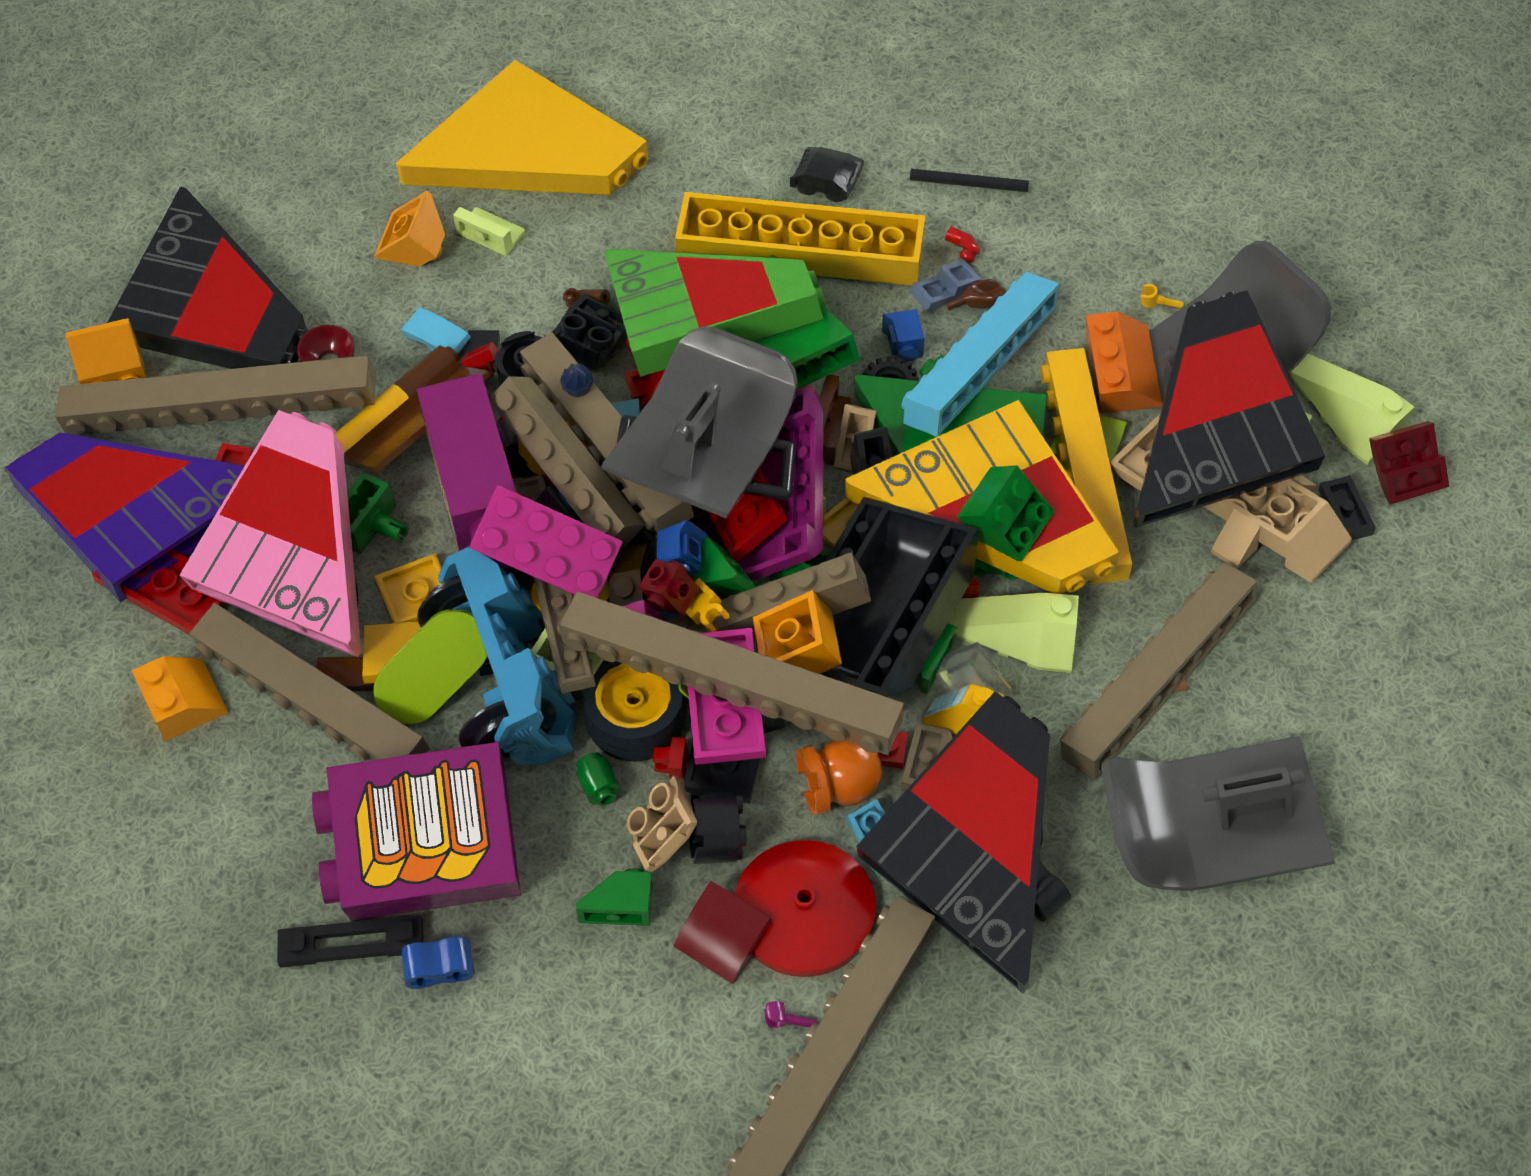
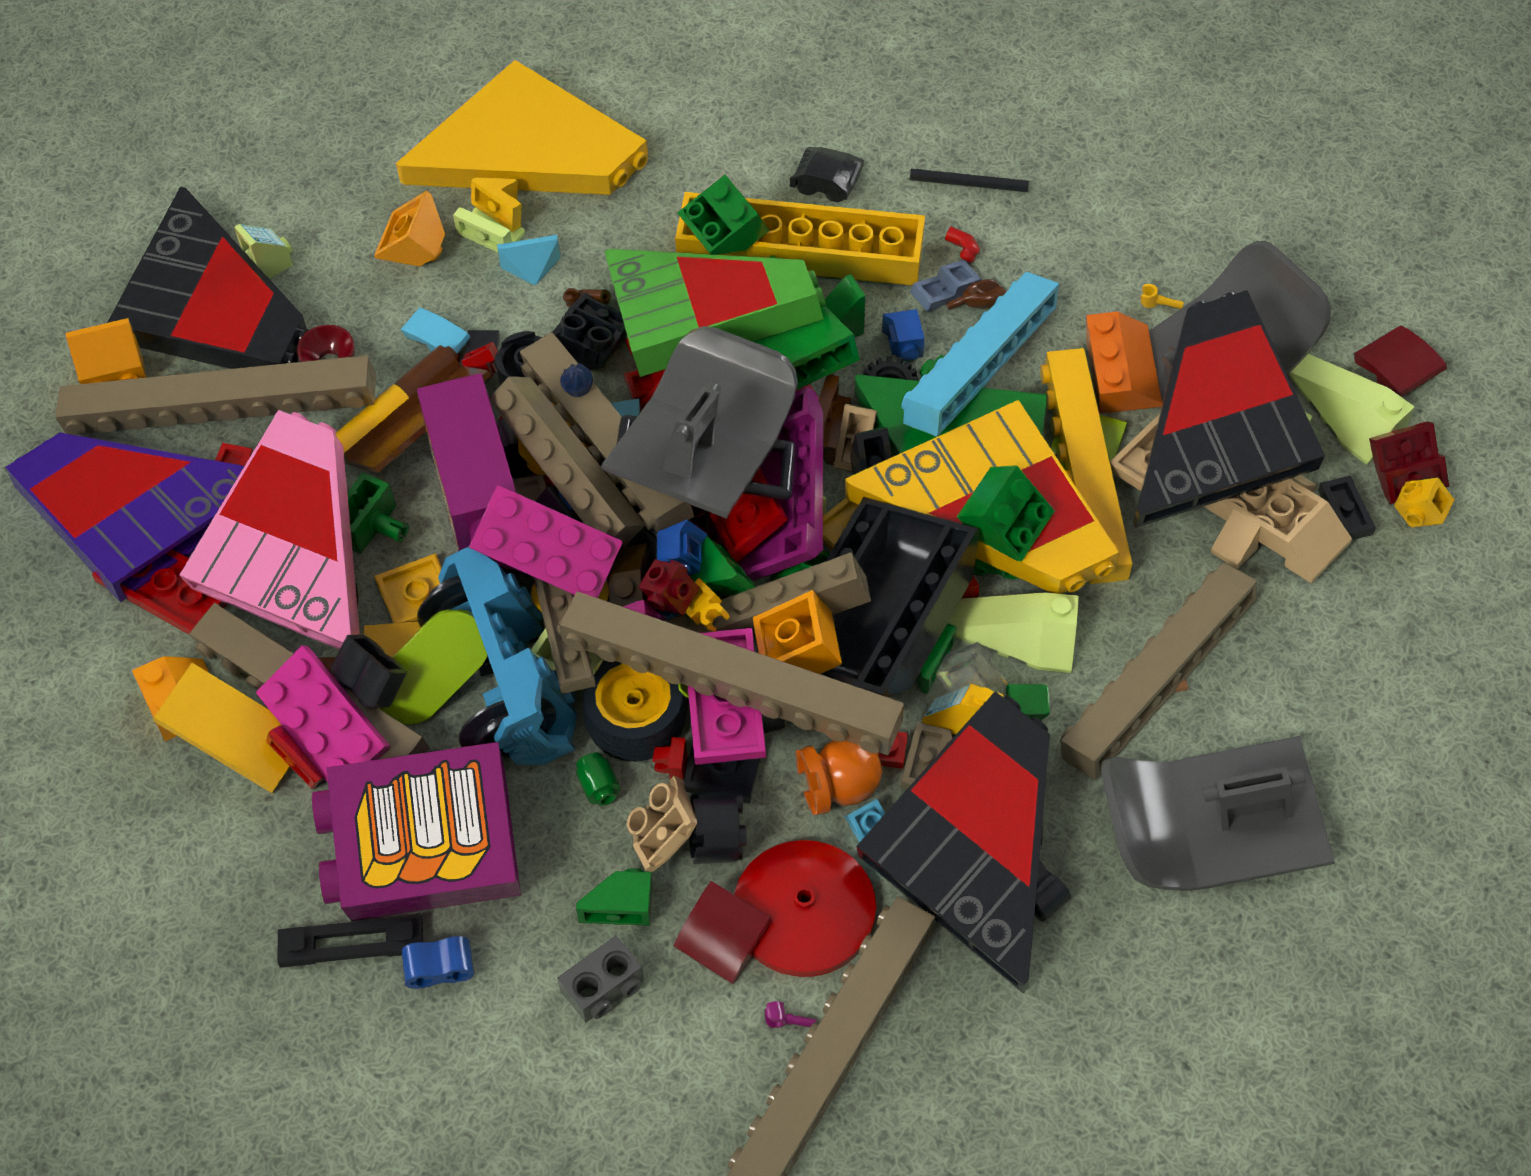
none -> yellow tile [153,663,290,793]
none -> yellowish green slope [234,224,293,279]
none -> dark pink plate [256,645,391,782]
none -> red slope [266,725,325,789]
none -> black brick [330,634,407,709]
none -> yellow slope [471,178,522,232]
none -> medium azure slope [497,235,560,285]
none -> dark grey brick [557,935,644,1023]
none -> green slope [677,174,770,255]
none -> green slope [825,274,866,338]
none -> green slope [1006,684,1050,721]
none -> dark red slope [1354,325,1447,397]
none -> yellow brick [1394,478,1455,528]

